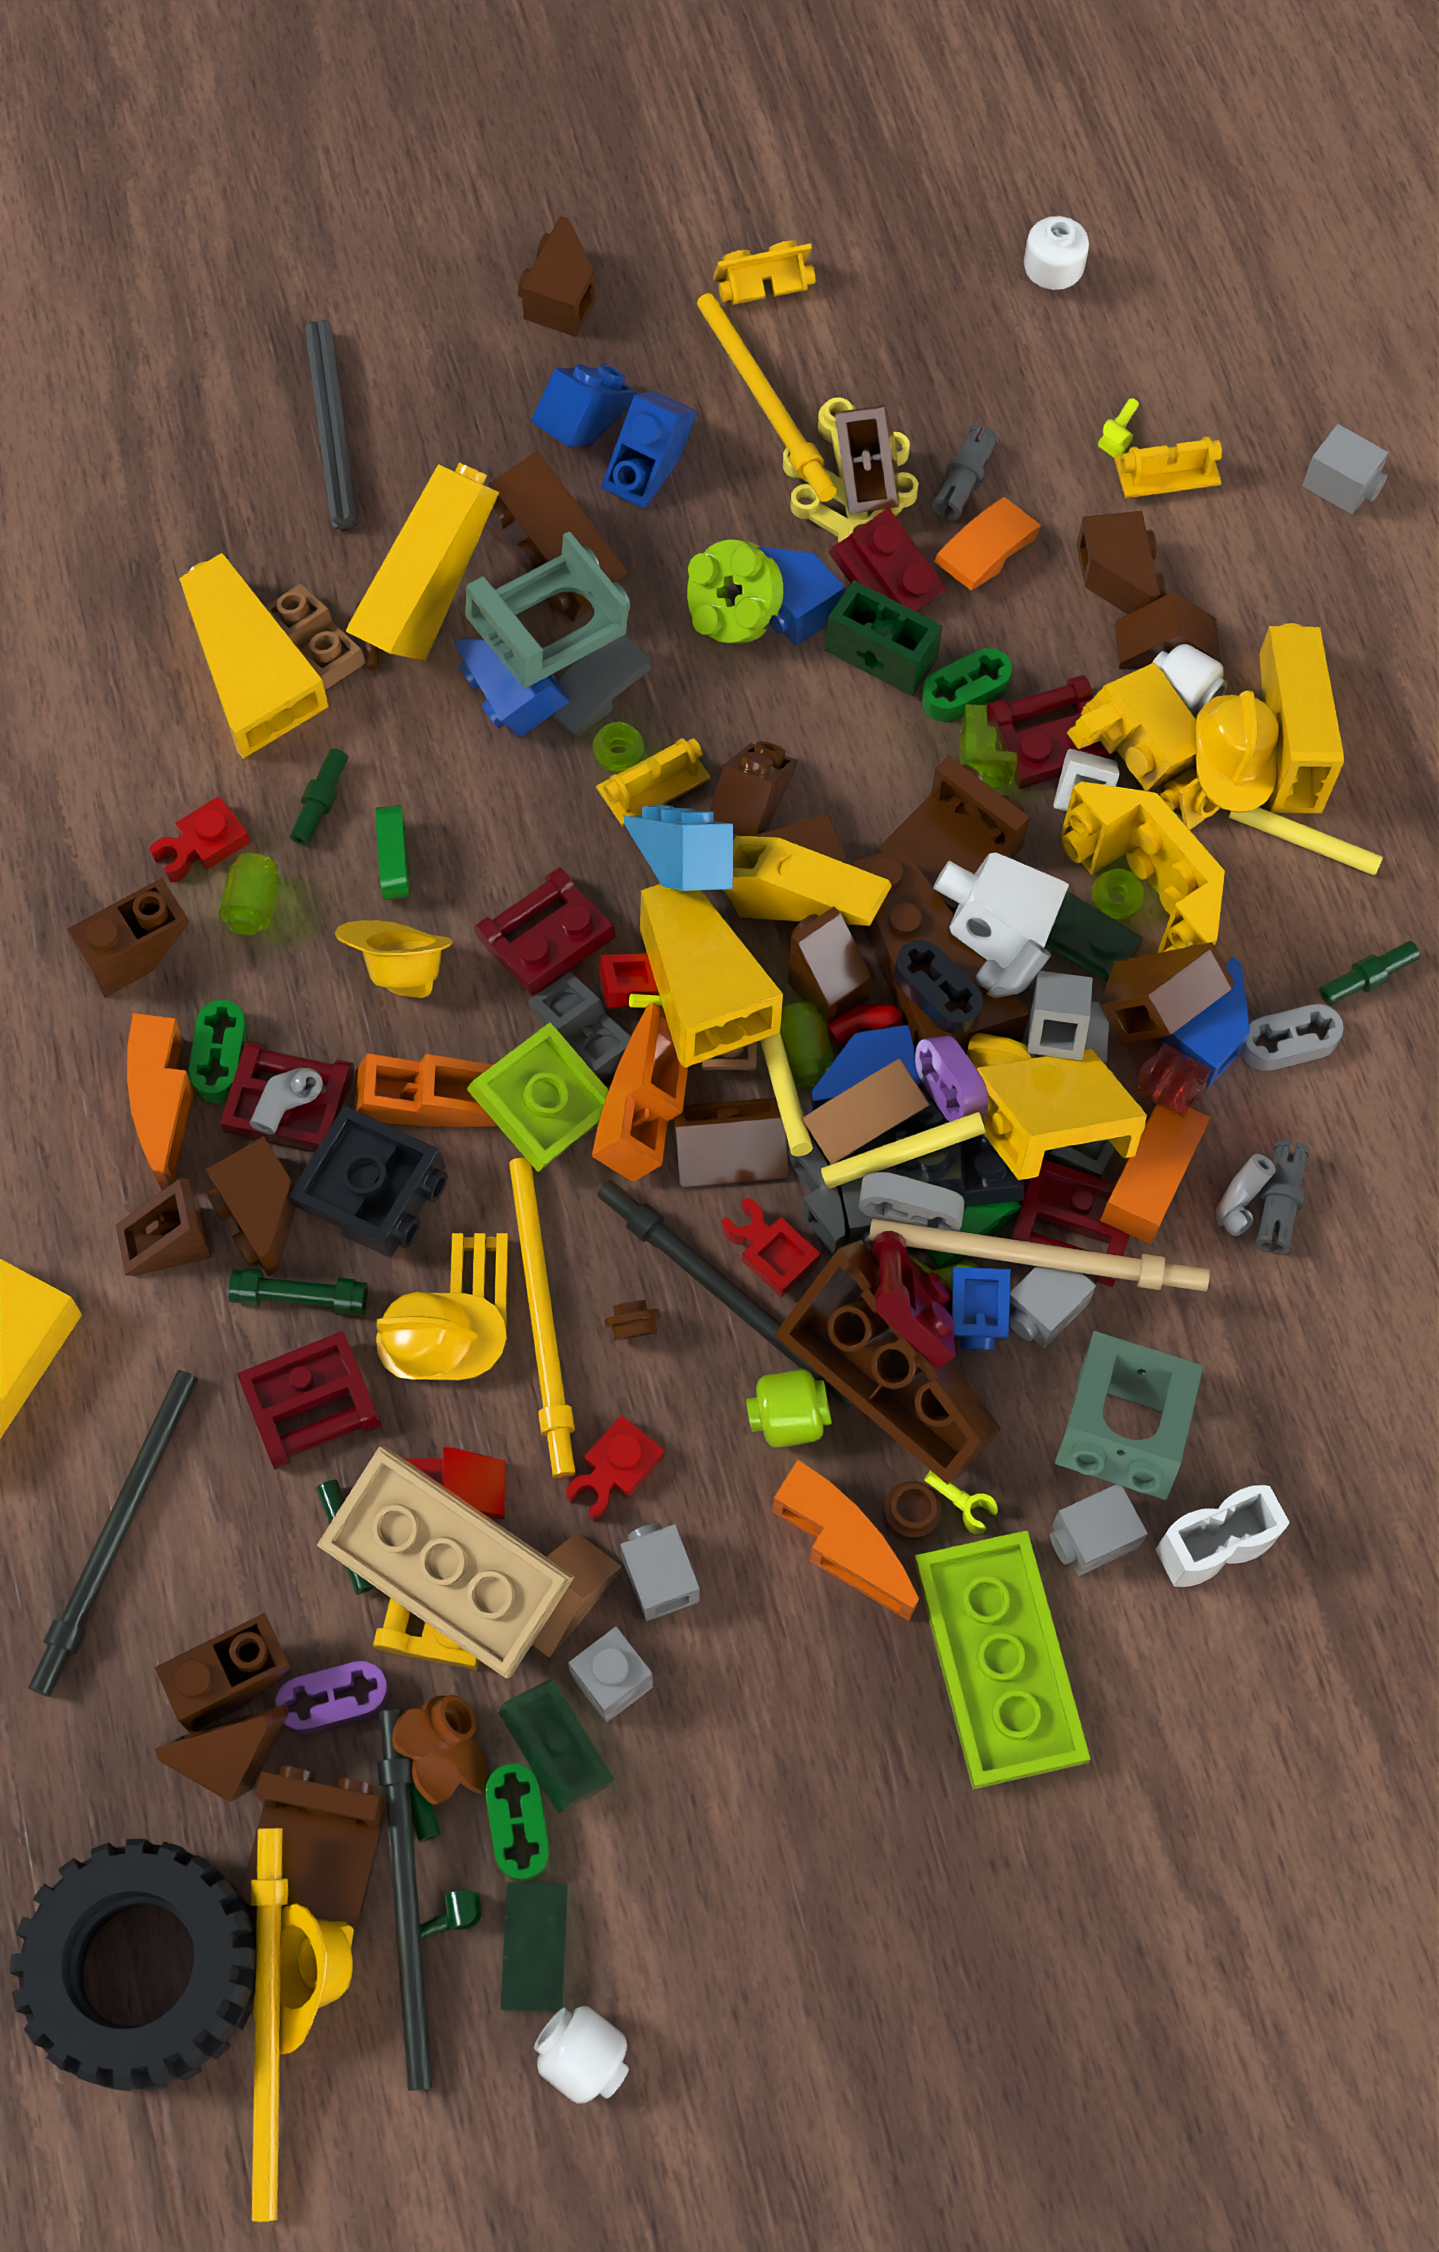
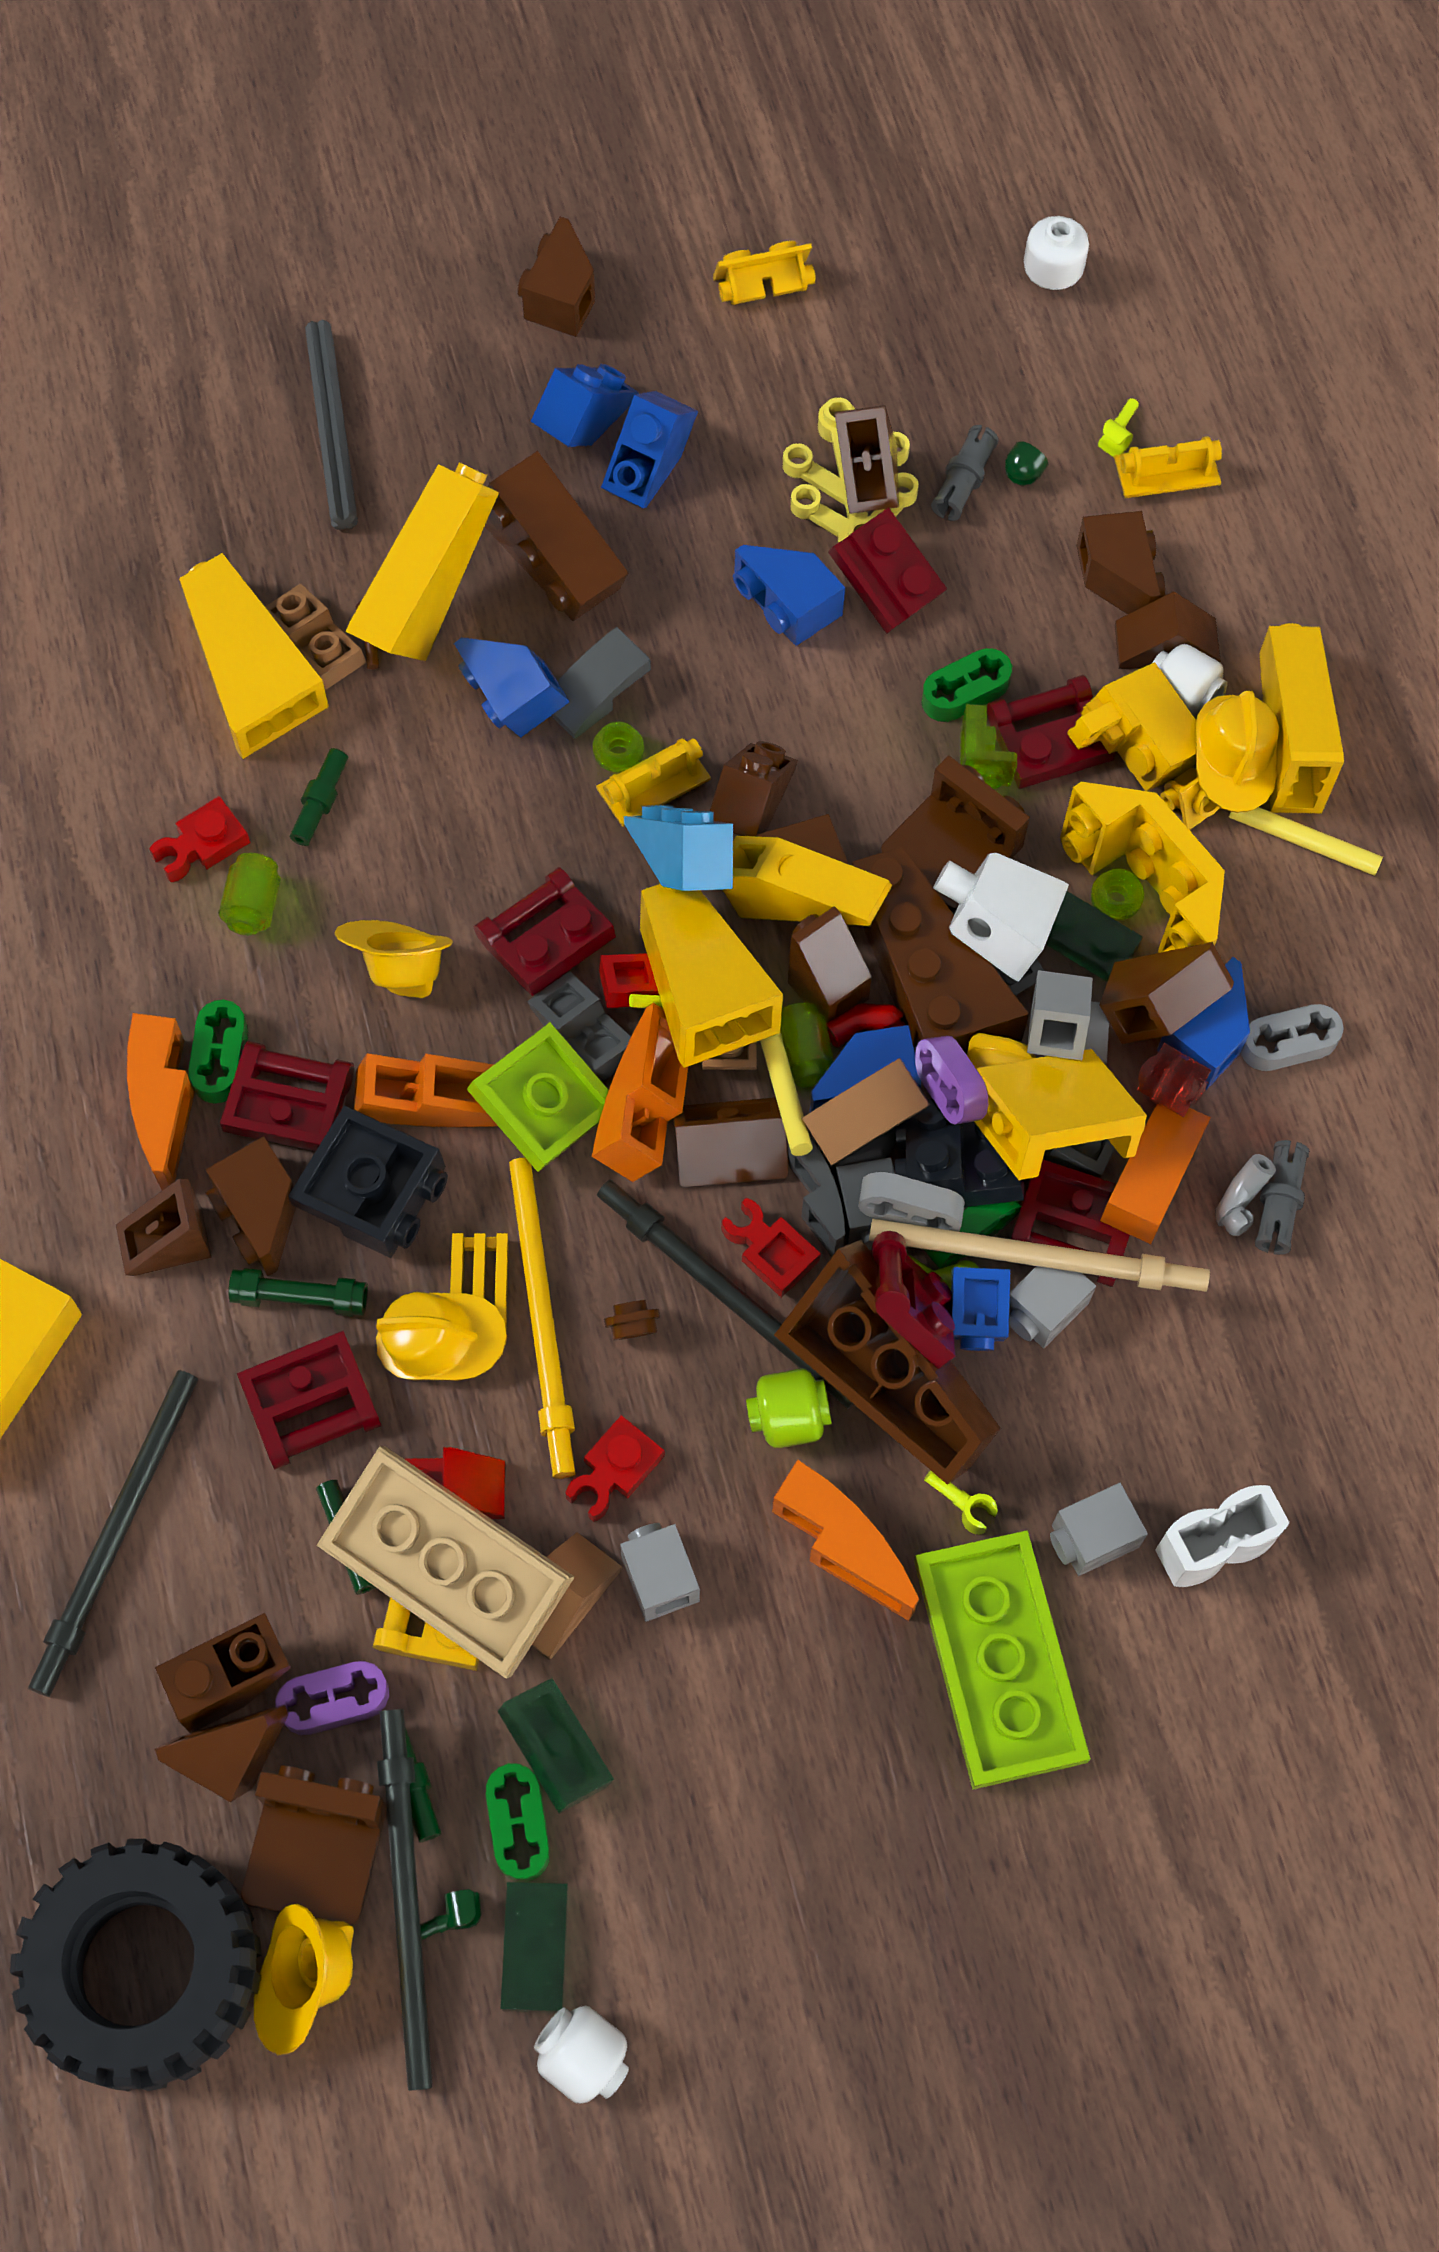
reddish brown slope [67,878,189,998] -> none
light grey arm [249,1068,323,1135] -> none
yellow bar [250,1828,288,2222] -> none
green beam [375,805,410,901] -> none
dark orange plate [392,1695,488,1805] -> none
sand green panel [465,531,630,689] -> none
light grey brick [568,1626,653,1723] -> none
lime plate [687,540,783,644] -> none
yellow bar [697,293,837,502] -> none
light yellow bar [821,1112,987,1189] -> none
dark green brick [825,580,943,696] -> none
reddish brown plate [884,1481,942,1539] -> none
black beam [893,940,983,1034] -> none
orange slope [934,497,1042,591] -> none
light grey arm [975,939,1051,998] -> none
white slope [1053,749,1120,811] -> none
sand green panel [1054,1331,1204,1500] -> none
light grey brick [1302,423,1389,515] -> none
dark green bar [1319,941,1420,1006] -> none
none -> dark green hinge [1005,441,1048,486]

